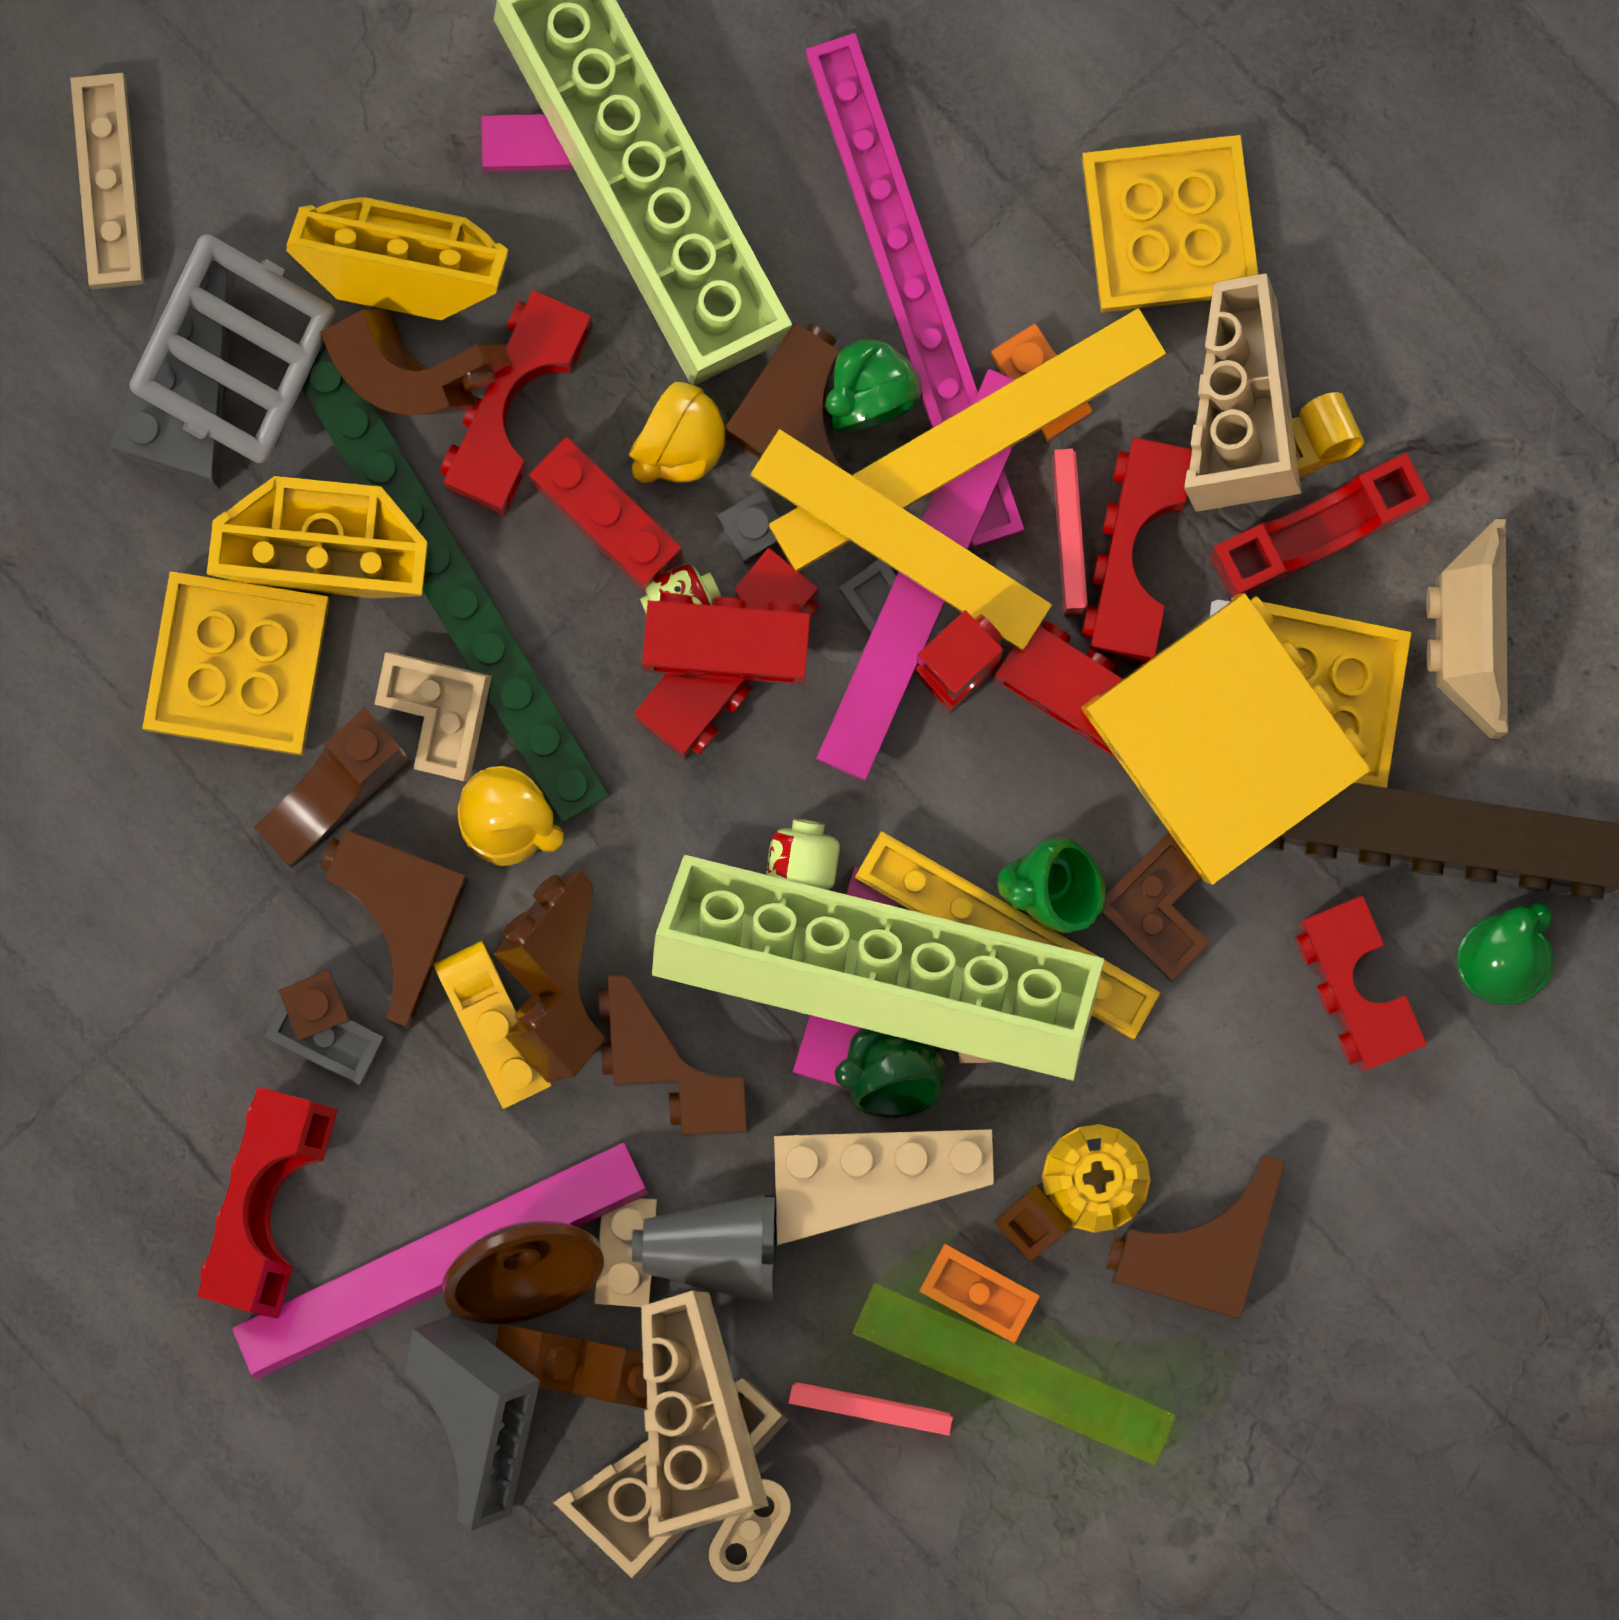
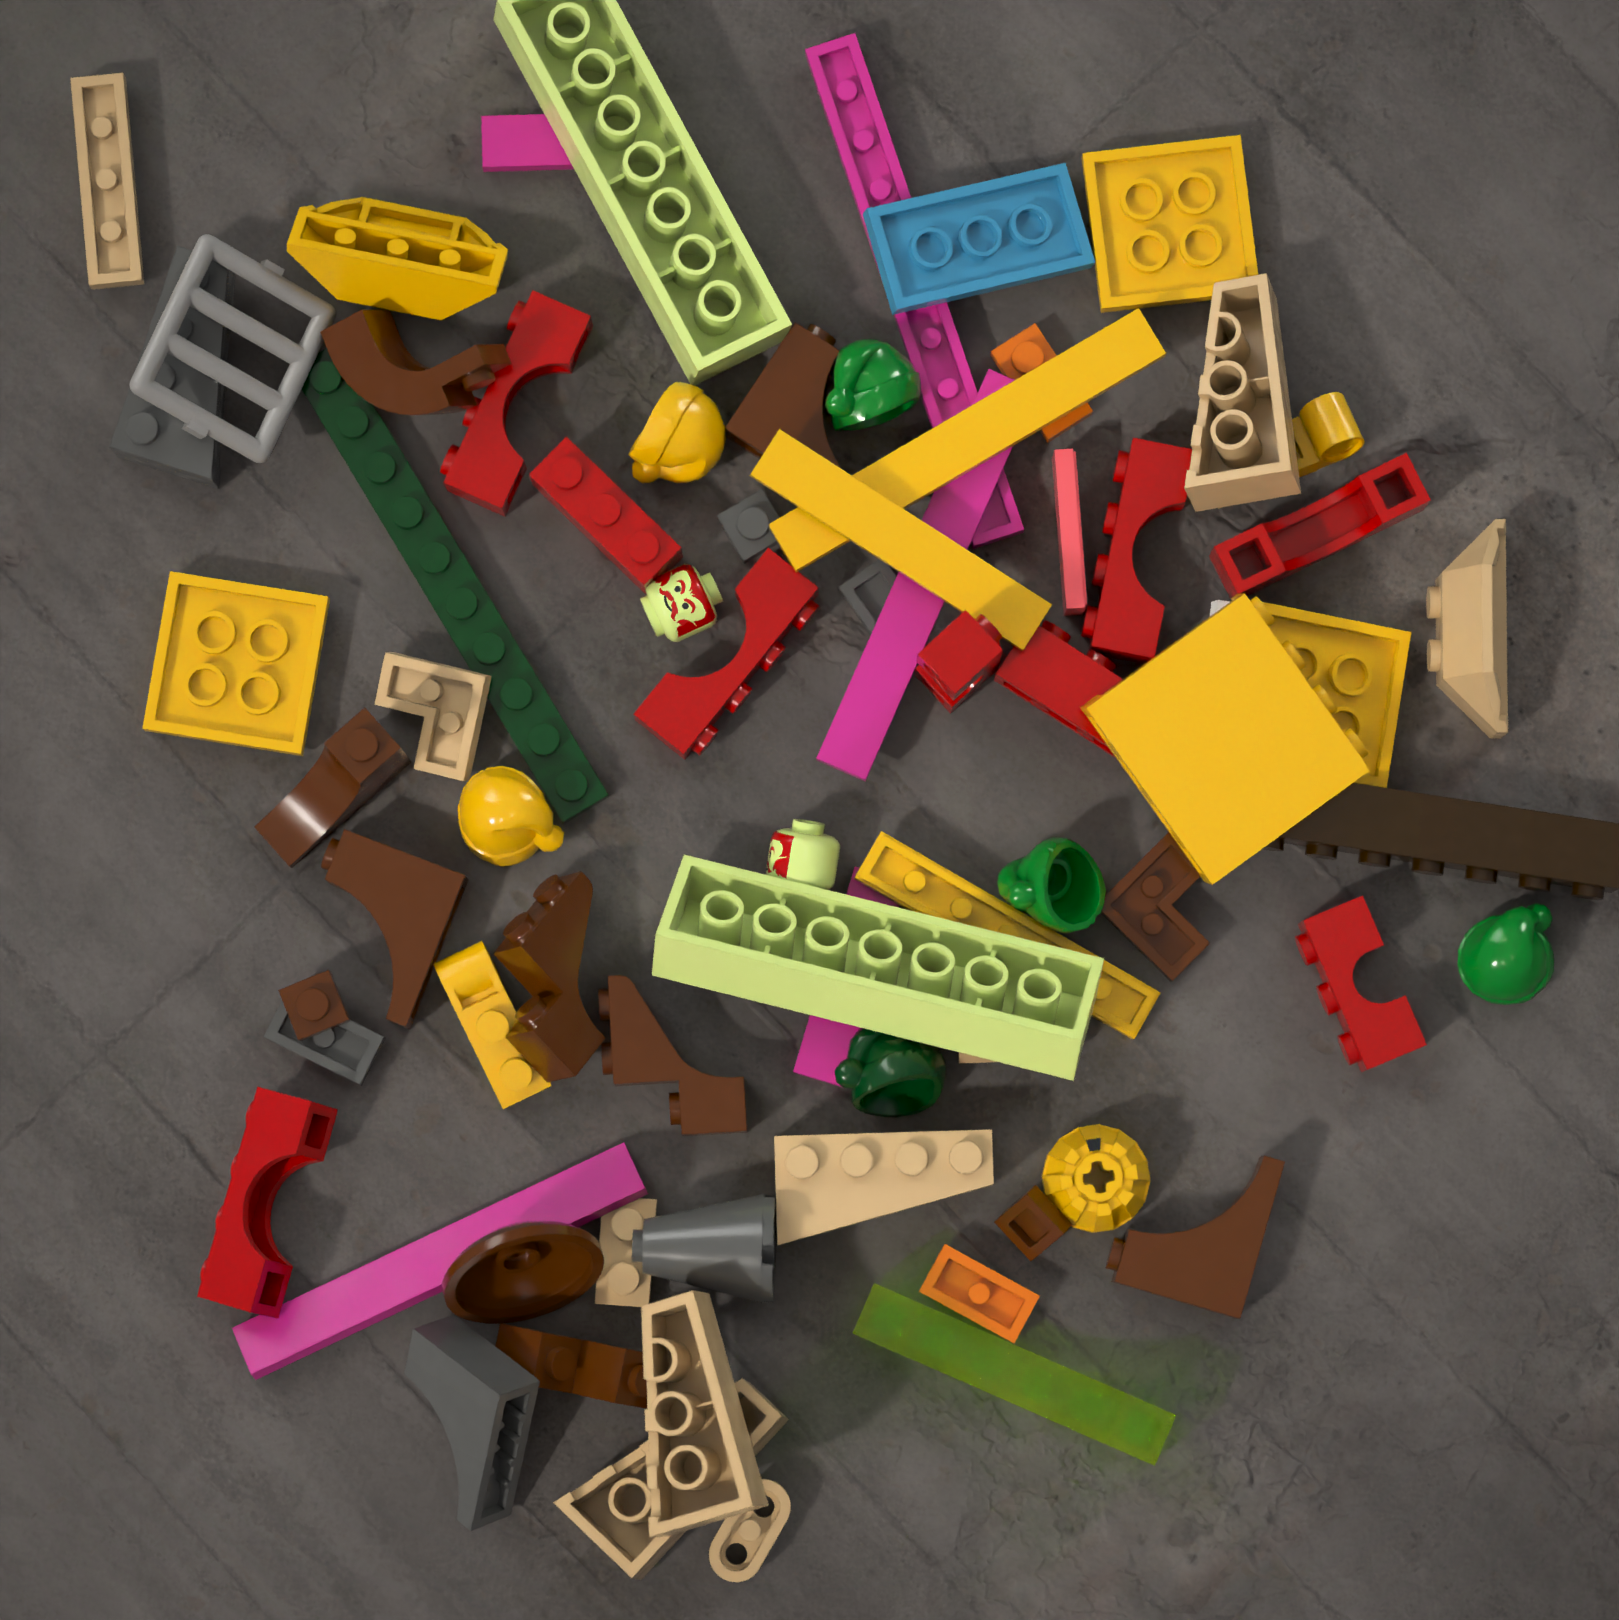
yellow wedge [207,476,428,599] -> none
red brick [642,593,810,685] -> none
coral tile [789,1382,953,1436] -> none
none -> dark azure plate [862,163,1096,315]

